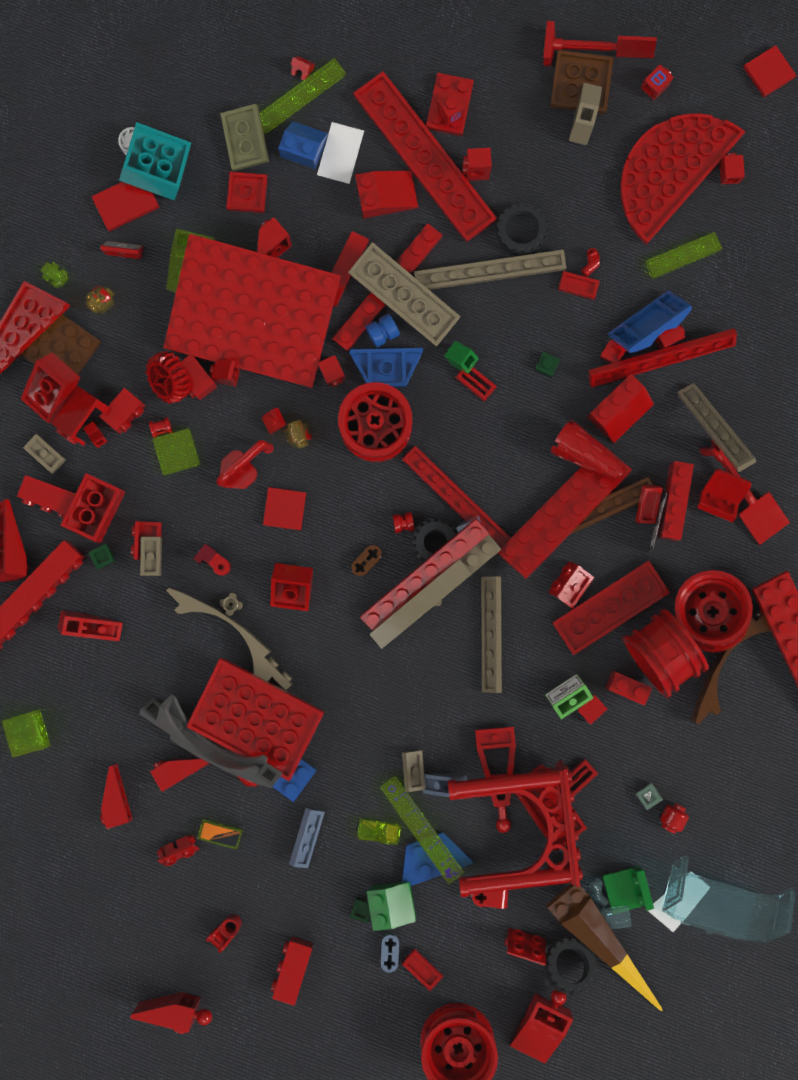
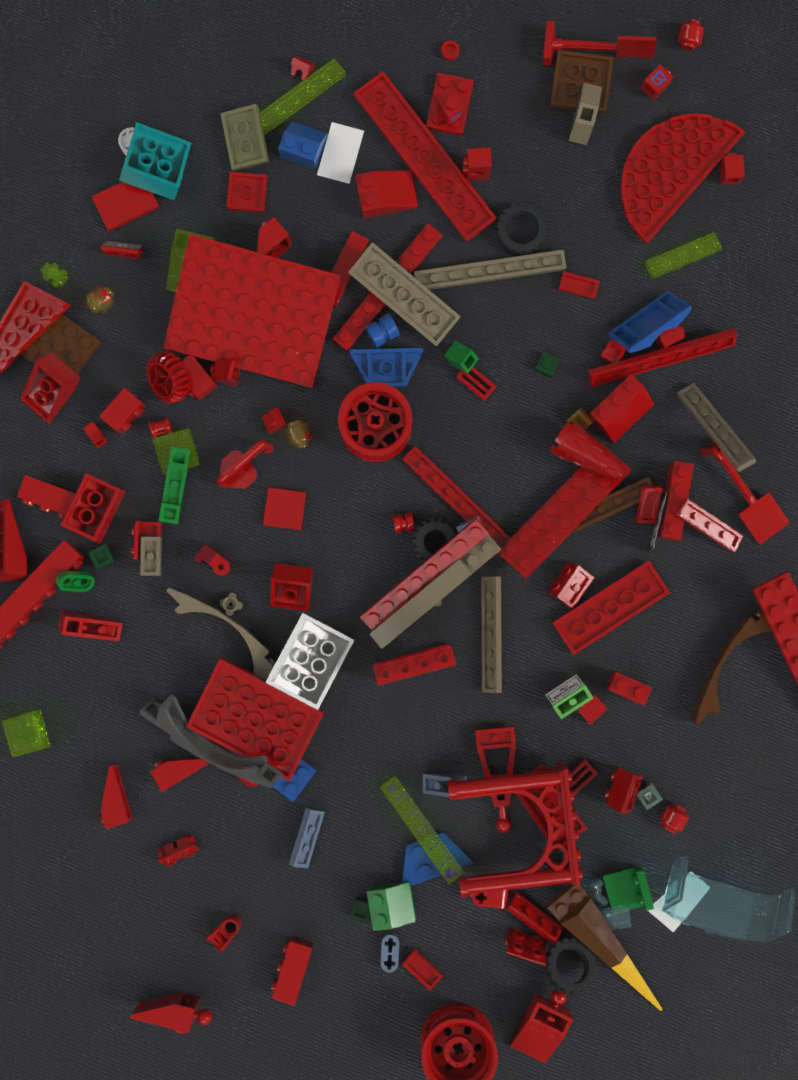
dark tan plate [23,434,66,474] -> none
red panel [51,386,110,446] -> none
slope [197,819,243,849] -> none
red brick [318,355,345,387] -> none
reddish brown beam [351,545,382,577] -> none
clear neon green slope [357,819,401,845] -> none
dark tan plate [402,750,426,792] -> none
red arm [581,248,600,277] -> none
red wheel [623,609,709,698] -> none
red wheel [675,570,753,652] -> none
red bracket [697,469,751,522] -> none
red tile [743,45,797,98] -> none
none -> green plate [56,571,95,592]
none -> green slope [159,446,191,524]
none -> white slope [265,613,354,710]
none -> red panel [373,644,456,686]
none -> red tile [441,40,460,61]
none -> red tile [506,892,563,944]
none -> pearl gold plate [566,407,594,430]
none -> red slope [604,767,643,814]
none -> tile [675,498,743,552]
none -> red head [677,19,704,51]

